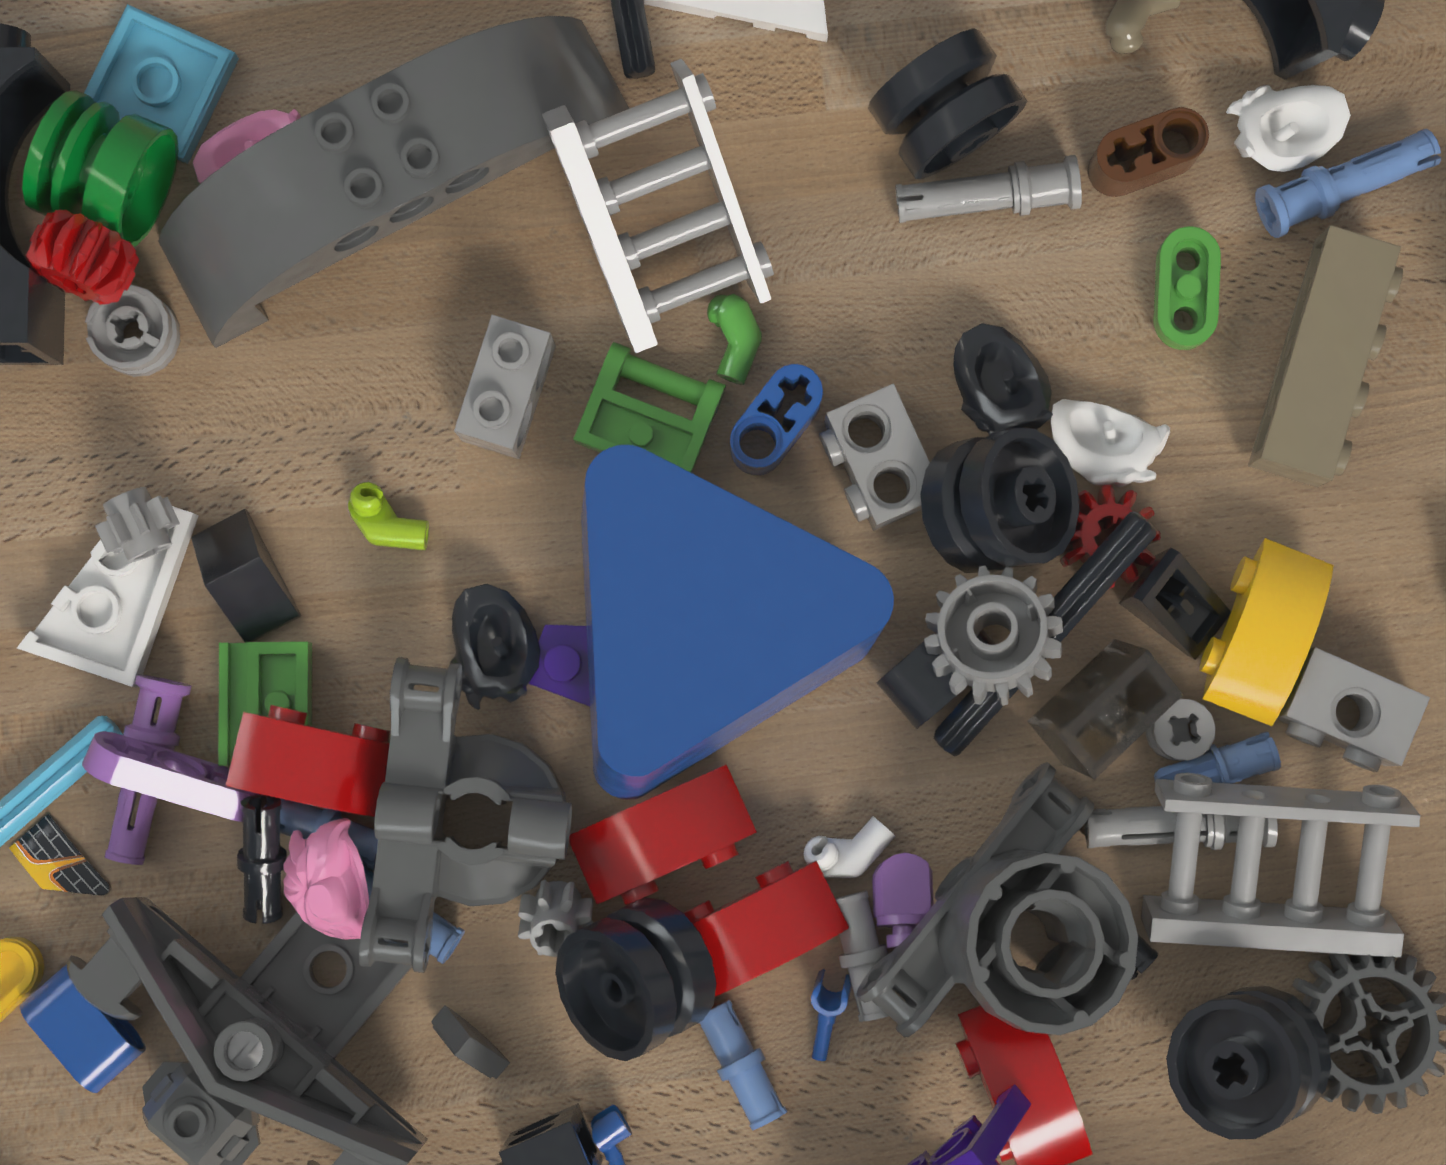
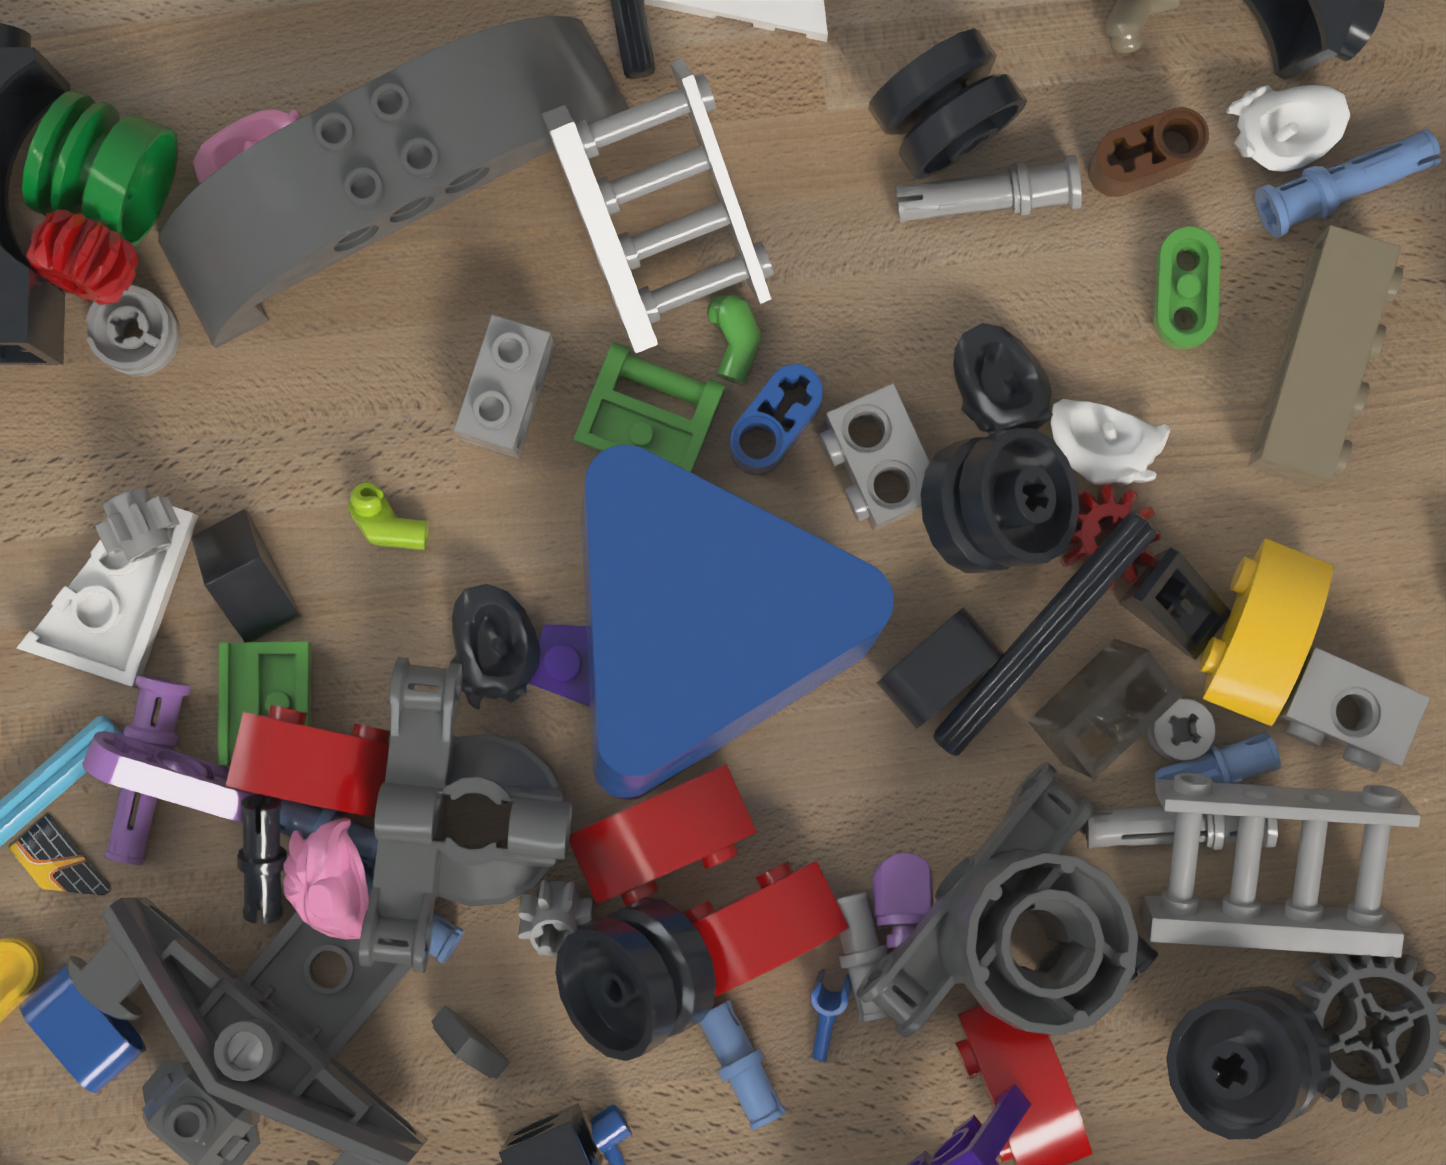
medium azure tile [84,4,239,164] -> none
white arm [803,816,896,878] -> none
light grey gear [924,566,1063,706] -> none

